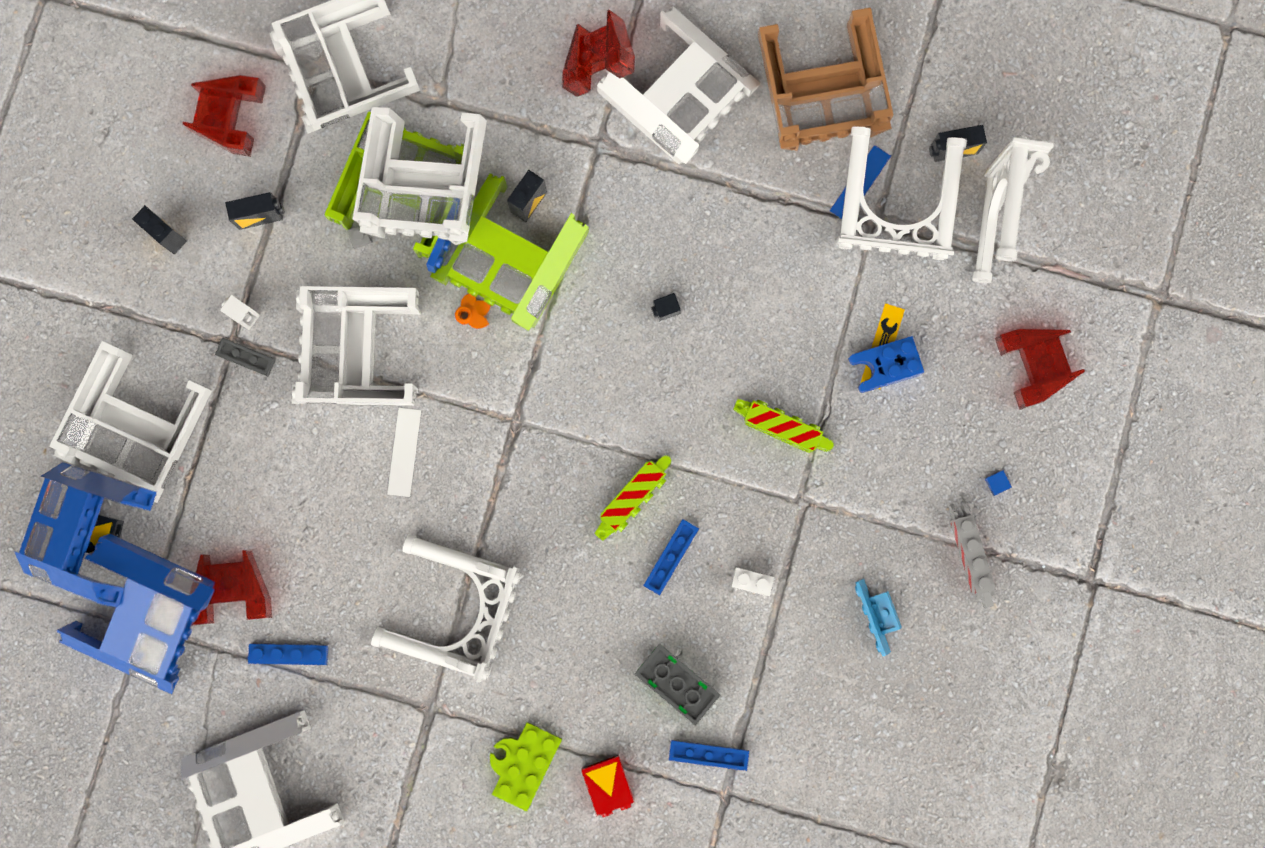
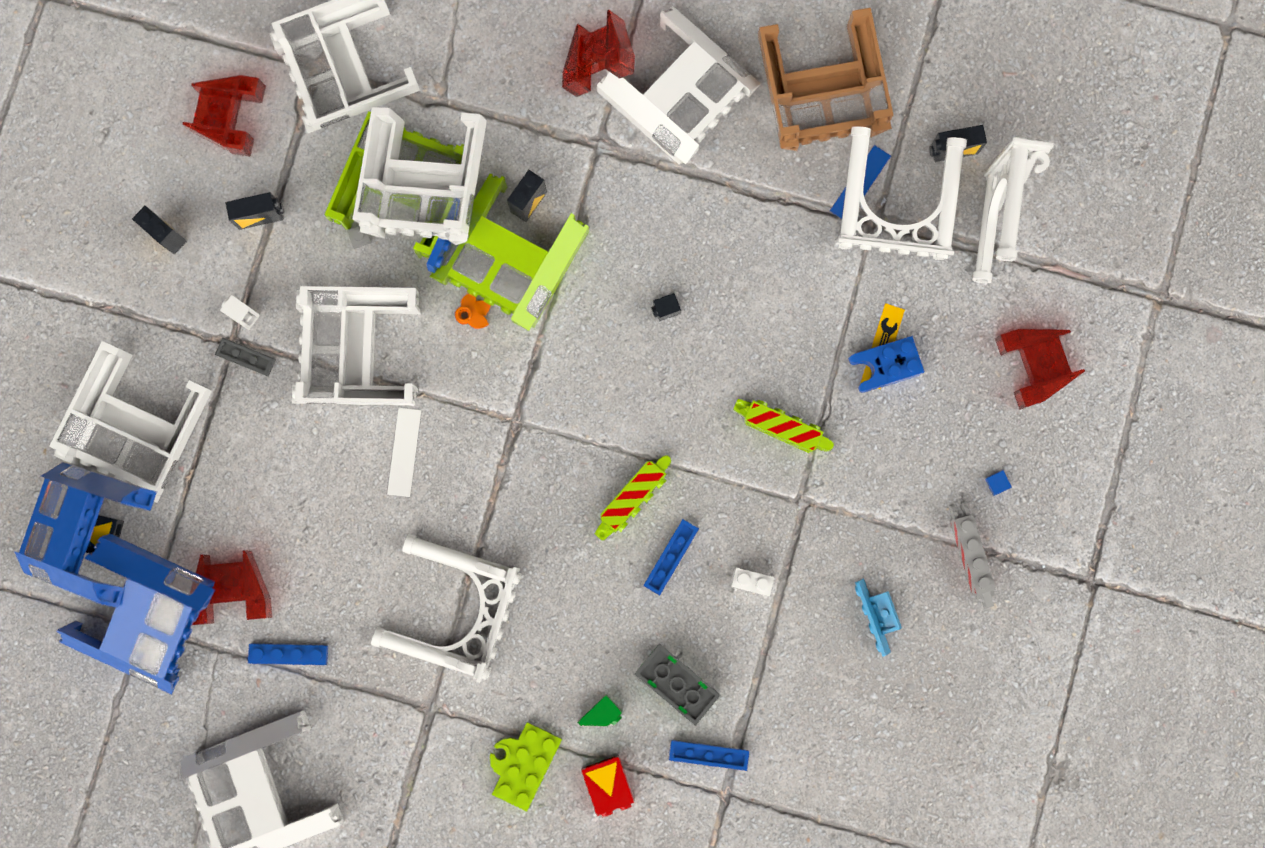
none -> green slope [577,694,623,727]

